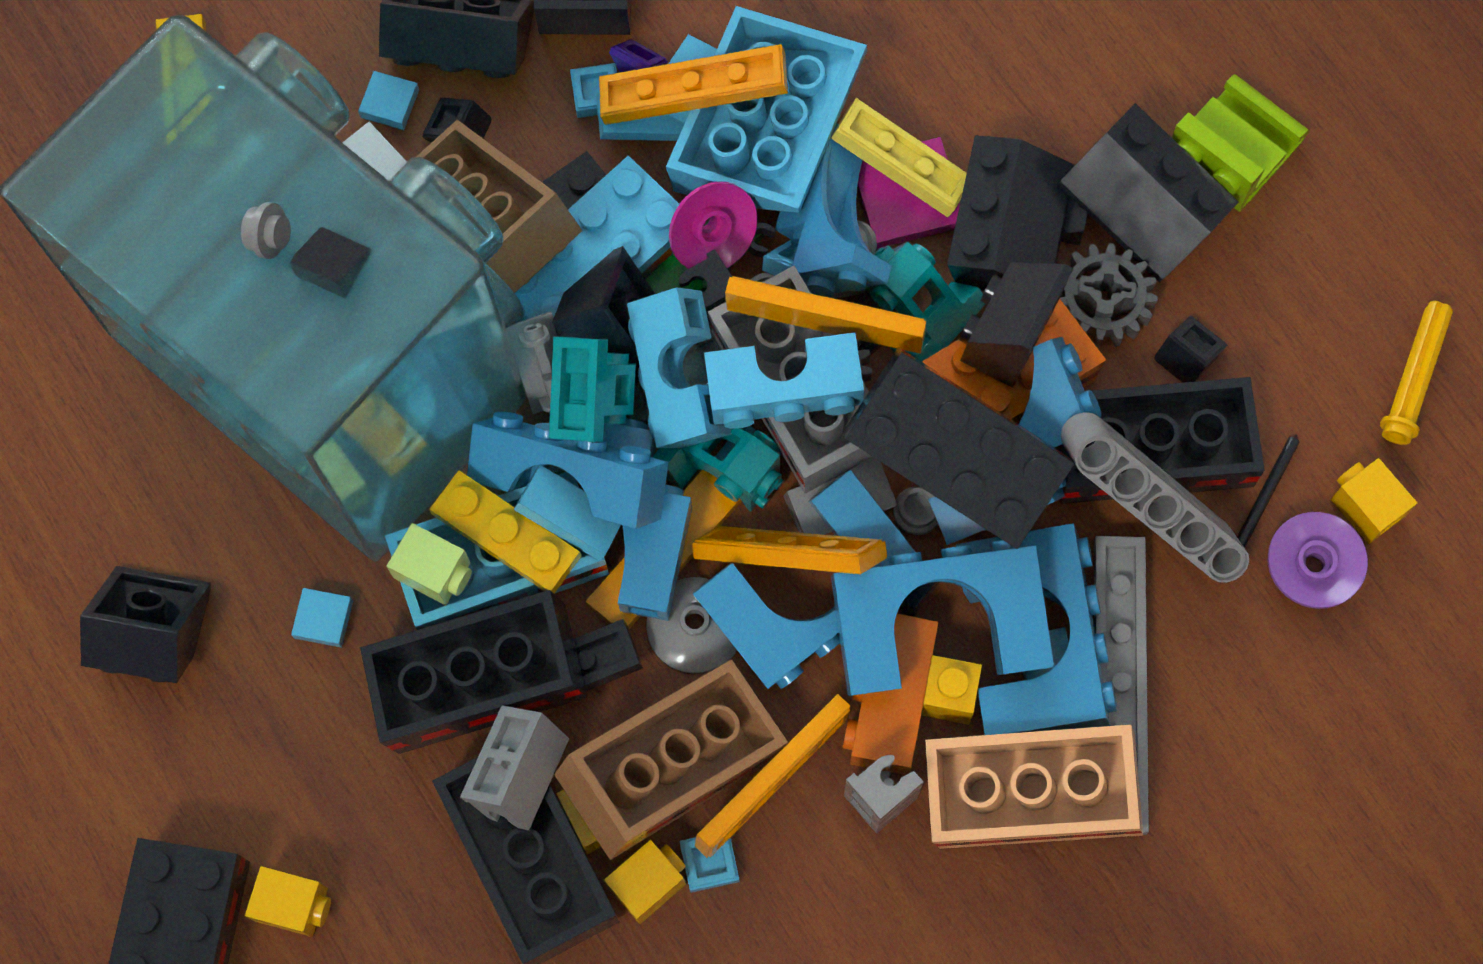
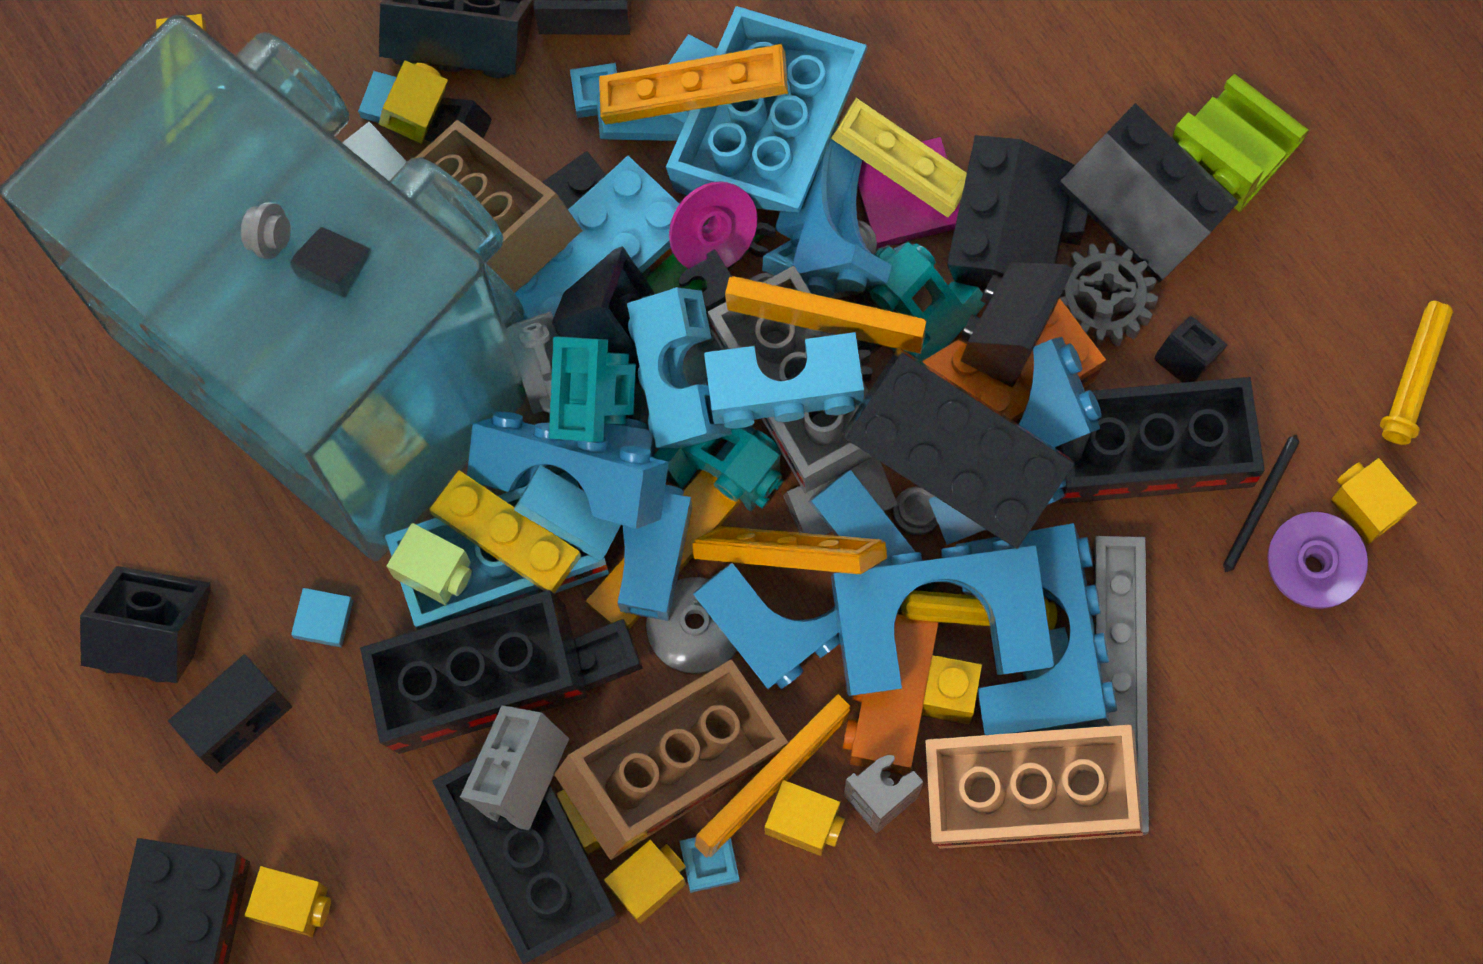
dark purple slope [609,39,668,72] -> none
light grey beam [1061,412,1249,583] -> none
none -> black hinge [168,654,292,774]
none -> yellow brick [379,60,448,143]
none -> yellow brick [765,780,845,856]
none -> yellow axle [901,590,1057,630]

